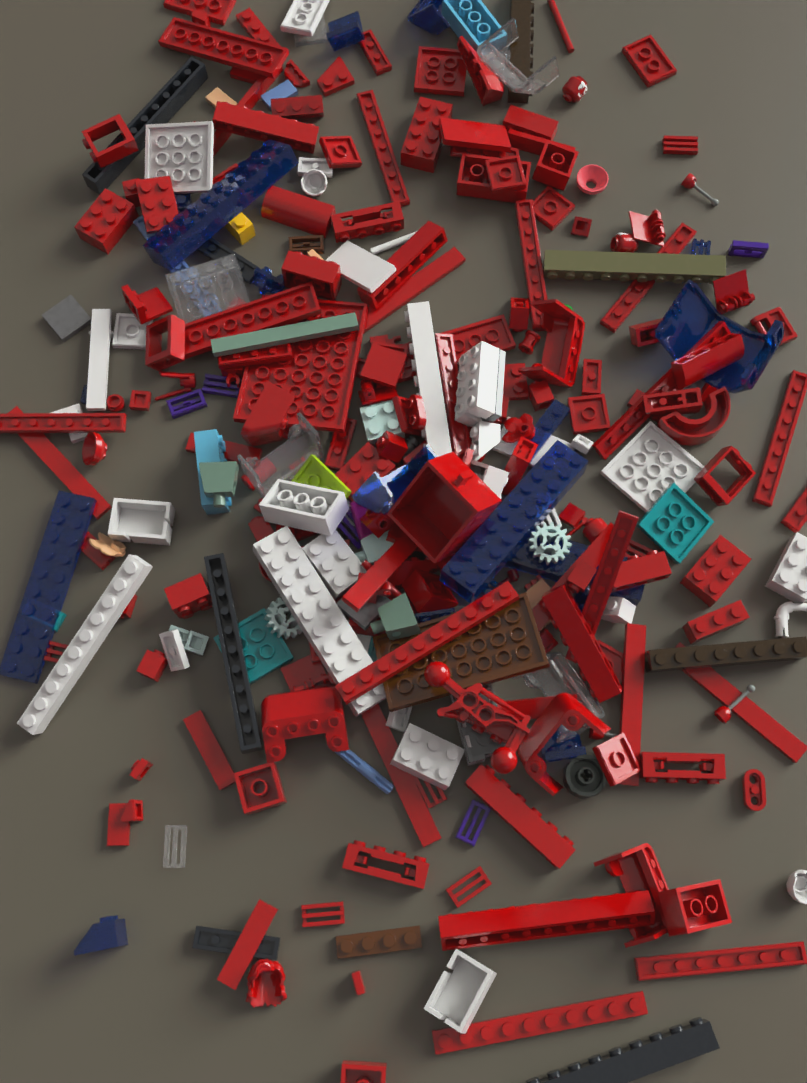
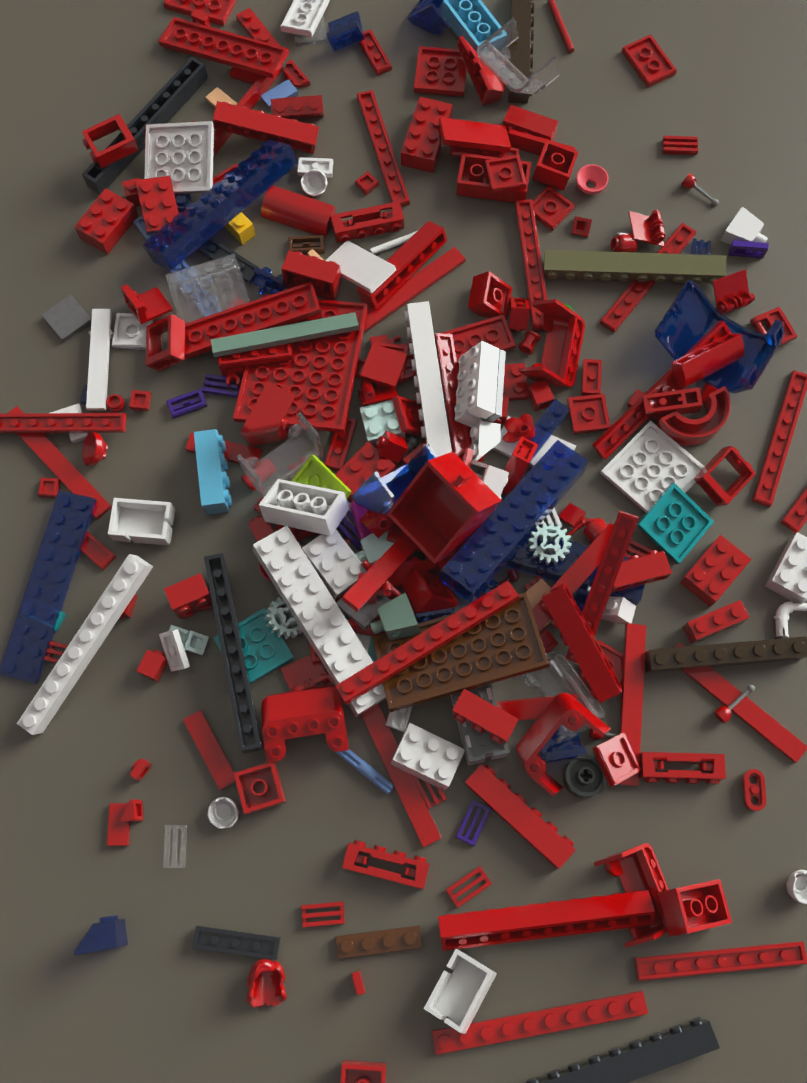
light nougat plate [89,532,126,557] -> none
red plant [155,371,196,401] -> none
sand green torso [199,461,239,508] -> none
red tile [217,899,278,990] -> none
red wing [317,56,355,97] -> none
red tile [319,136,362,168] -> none
red plate [406,394,426,430] -> none
red piece [424,661,530,774] -> none
red head [562,76,587,103] -> none
red brick [566,560,597,593] -> none
white tile [570,434,594,455] -> none
red brick [629,318,673,347] -> none
none -> red tile [38,478,61,498]
none -> white hair [207,797,239,829]
none -> red tile [355,171,379,195]
none -> red slope [468,271,512,319]
none -> white torso [721,207,768,245]

